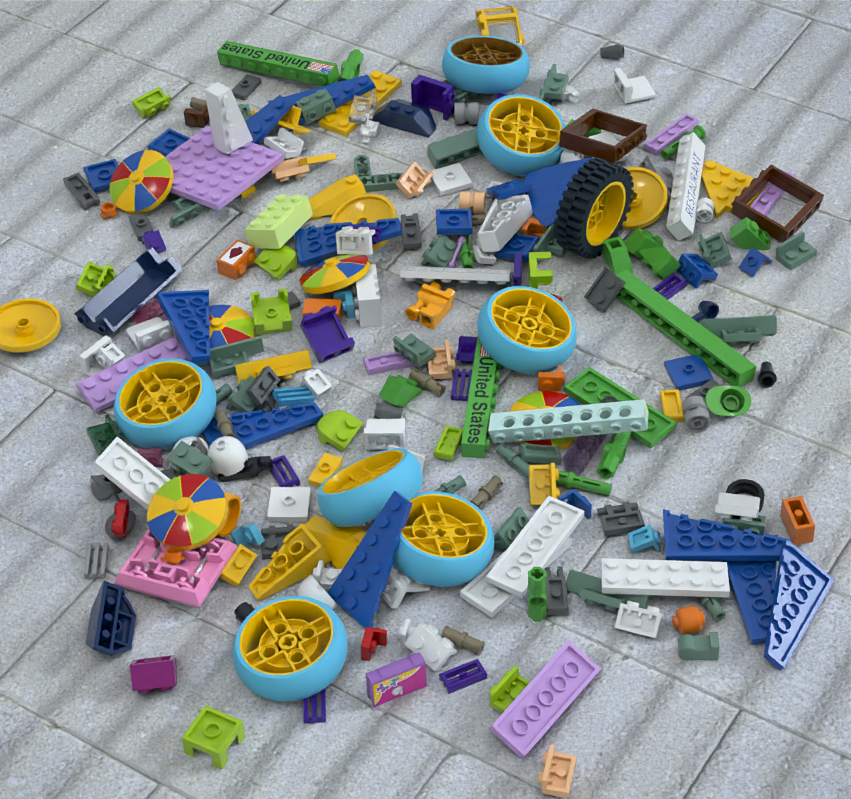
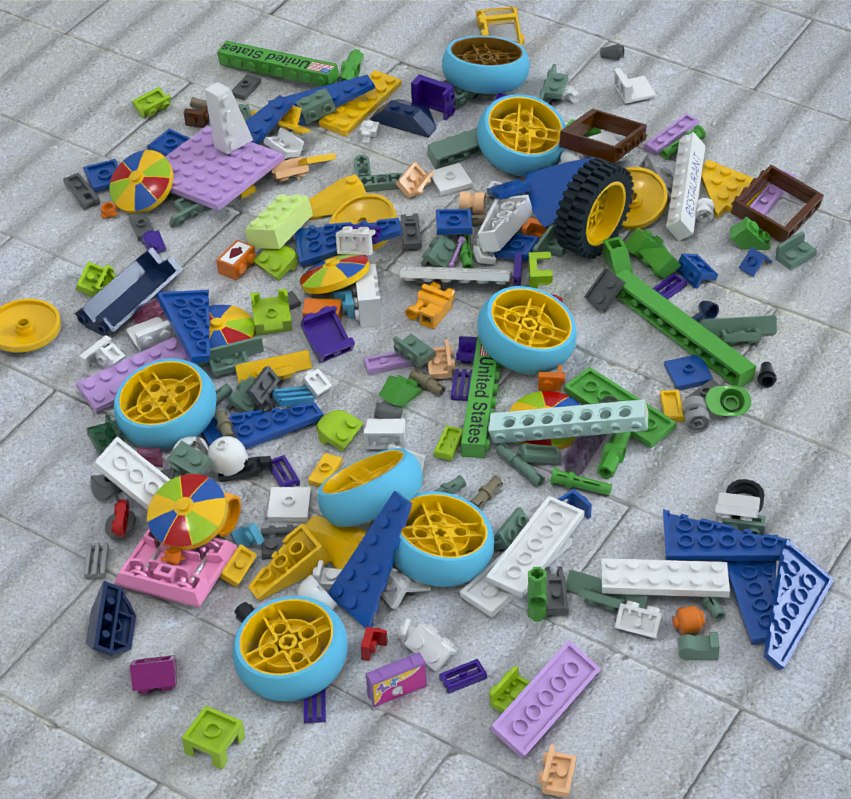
clear bracket [349,91,377,125] -> none
dark tan pin [441,626,485,655] -> none
light grey wheel [455,102,478,124] -> none
yellow bracket [528,463,560,506] -> none
dark grey plate [597,502,645,536] -> none
medium azure bracket [628,525,662,553] -> none
sand green bracket [698,232,732,268] -> none
orange brick [780,496,815,545] -> none

